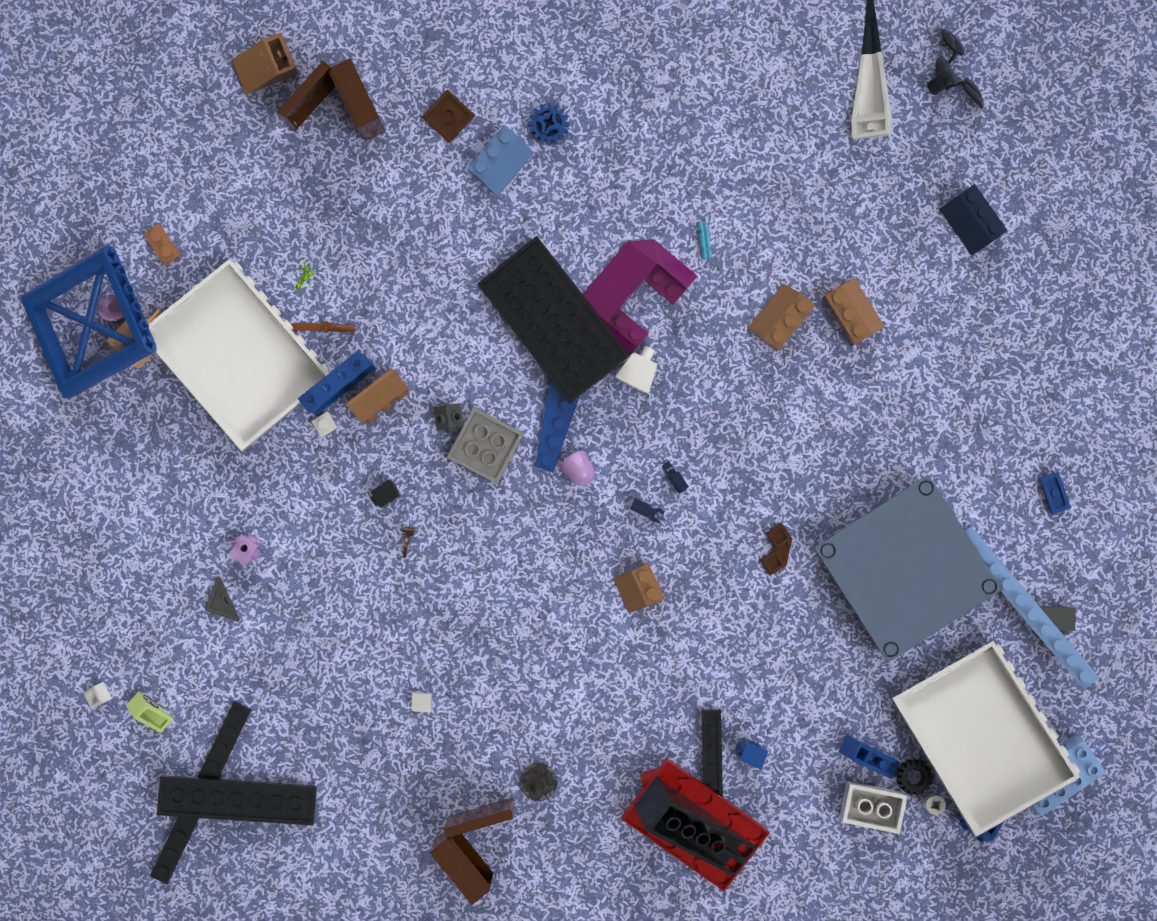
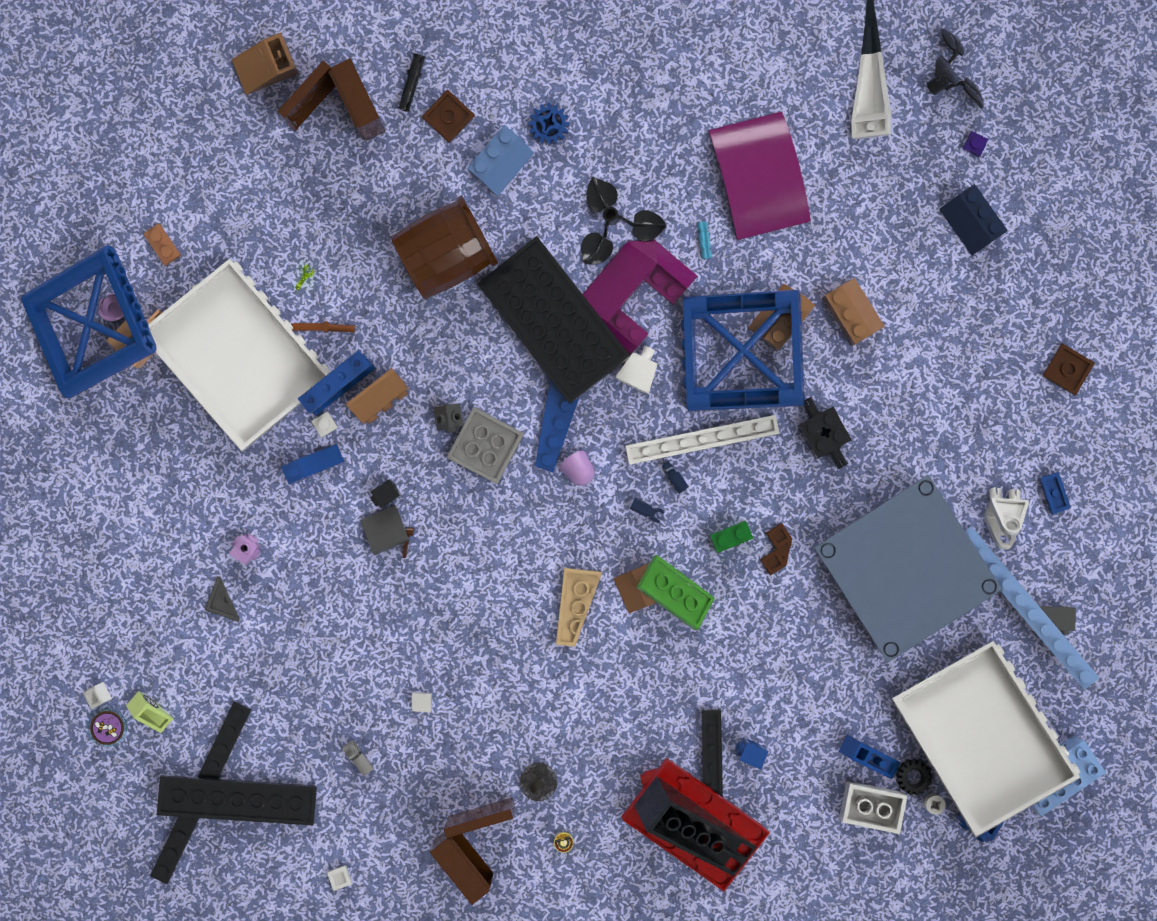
none -> tile [88,708,128,747]
none -> blue slope [281,444,345,485]
none -> white plate [327,865,353,891]
none -> light grey bar [342,740,374,776]
none -> dark grey tile [360,505,410,556]
none -> reddish brown piece [390,195,498,300]
none -> black pin [398,53,425,112]
none -> tile [554,832,573,853]
none -> tan wing [556,568,602,647]
none -> black plant [581,177,666,265]
none -> white plate [625,415,780,465]
none -> bright green tile [636,555,715,630]
none -> blue piece [681,289,805,411]
none -> magenta slope [708,112,811,240]
none -> green brick [709,521,753,553]
none -> black brick [797,396,852,470]
none -> dark purple plate [962,131,989,157]
none -> white piece [984,487,1029,550]
none -> reddish brown tile [1042,343,1095,396]

